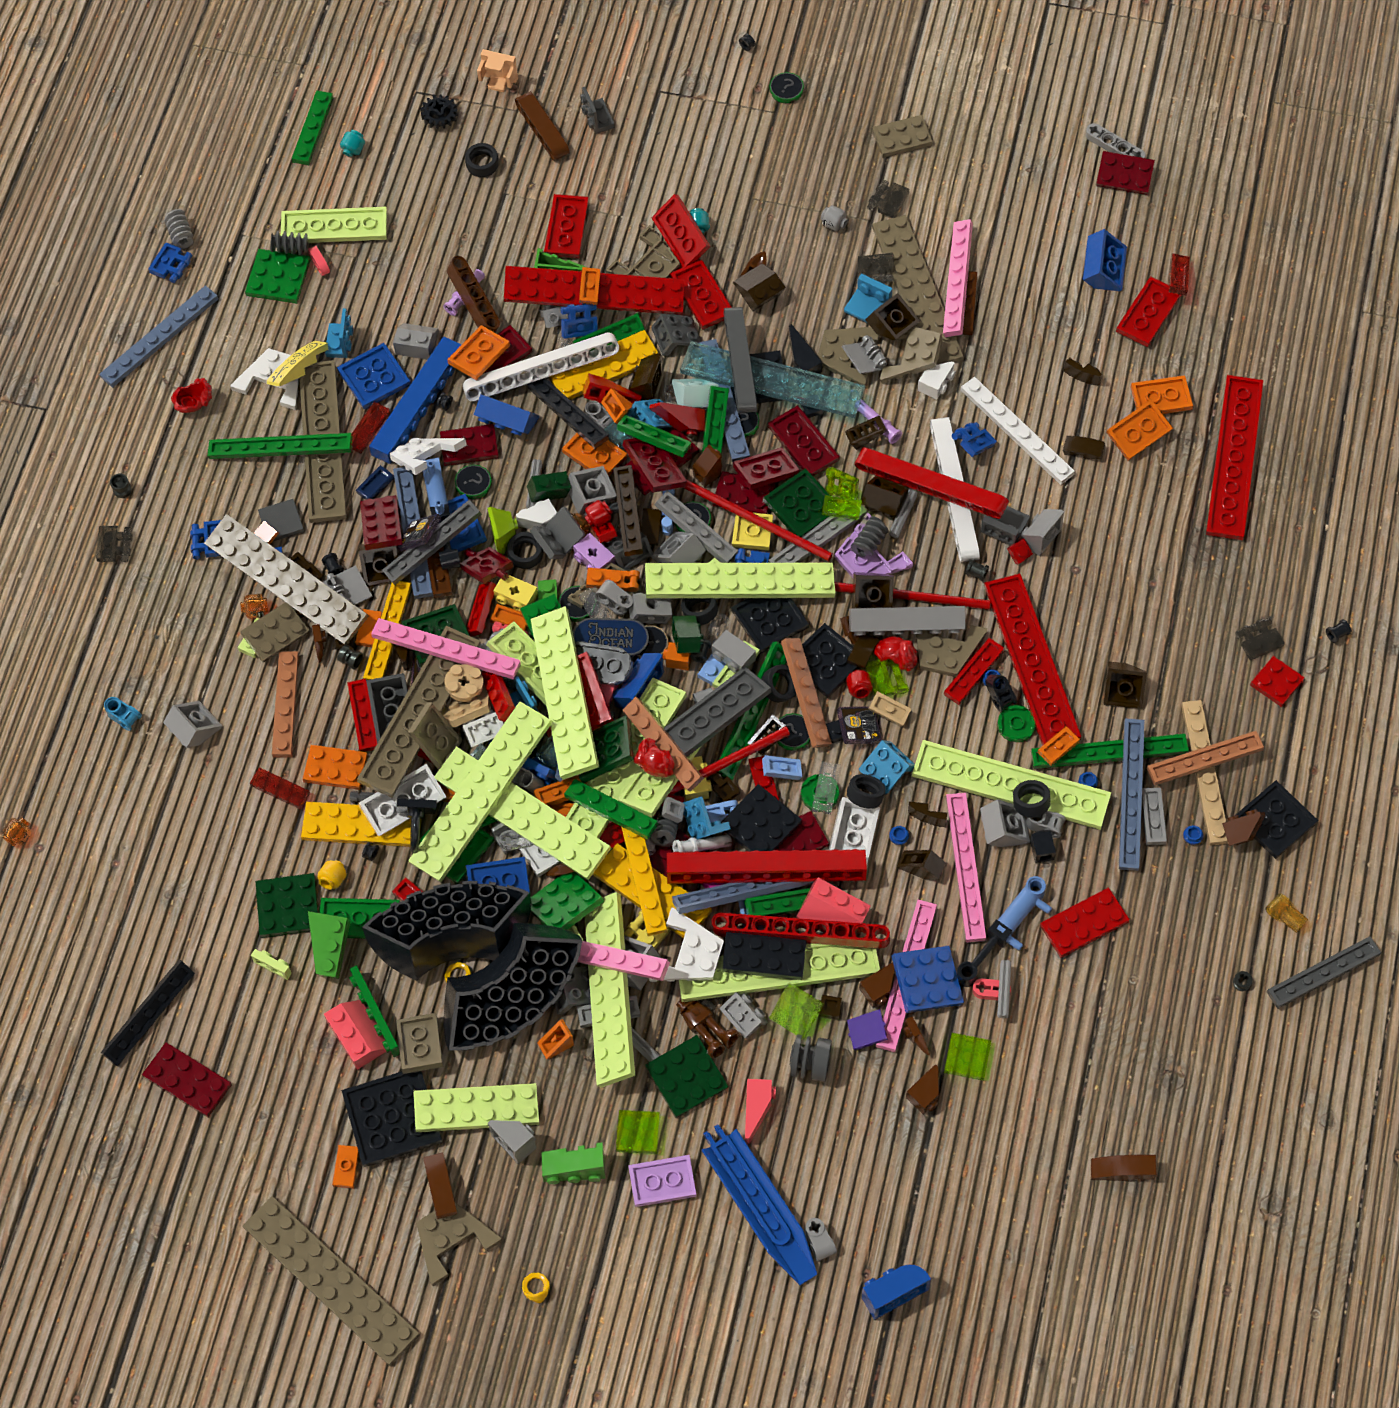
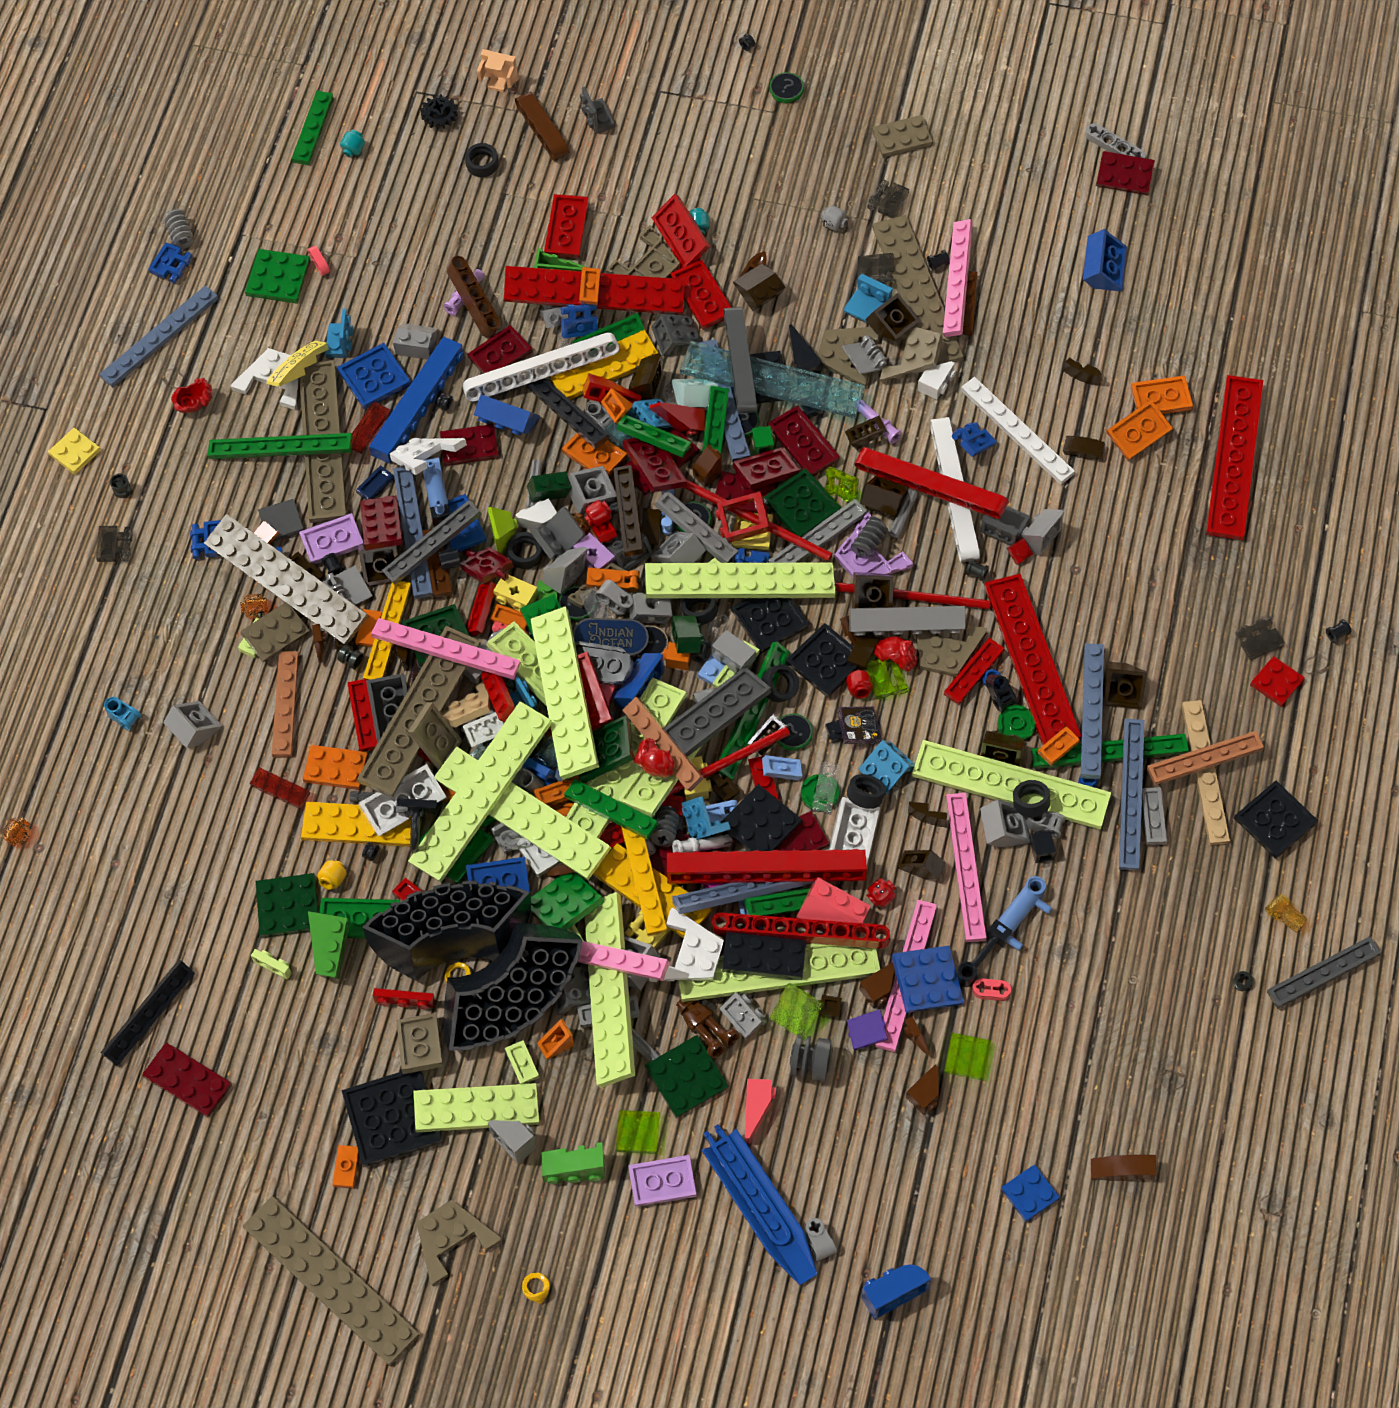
dark grey piece [270,230,308,256] -> none
yellowish green plate [281,207,387,243] -> none
coral slope [324,1000,386,1070] -> none
green plate [349,965,400,1058] -> none
tile [396,514,441,551] -> none
reddish brown slope [423,1152,458,1219] -> none
tan plate [445,664,483,702] -> none
orange plate [447,325,510,380] -> none
black tile [455,464,492,499] -> none
light grey plate [662,797,685,823] -> none
nougat plate [781,638,832,748] -> none
clear neon green plate [822,495,862,520] -> none
tan plate [868,691,911,727] -> none
blue plate [889,826,909,845] -> none
light grey axle [997,960,1011,1019] -> none
red plate [1040,887,1130,958] -> none
red plate [1116,276,1182,347] -> none
clear red plate [1169,253,1190,296] -> none
blue plate [1183,825,1203,845] -> none
reddish brown slope [1222,809,1265,846] -> none
none -> light yellow plate [48,428,101,475]
none -> lavender plate [299,513,364,565]
none -> red plate [372,988,436,1010]
none -> yellowish green plate [505,1040,540,1084]
none -> light grey slope [543,547,588,594]
none -> red window [716,492,772,543]
none -> green brick [752,426,774,455]
none -> red head [867,878,897,908]
none -> black bush [927,250,950,271]
none -> dark brown slope [981,730,1024,766]
none -> blue plate [1001,1164,1060,1223]
none -> sand blue plate [1080,643,1104,779]

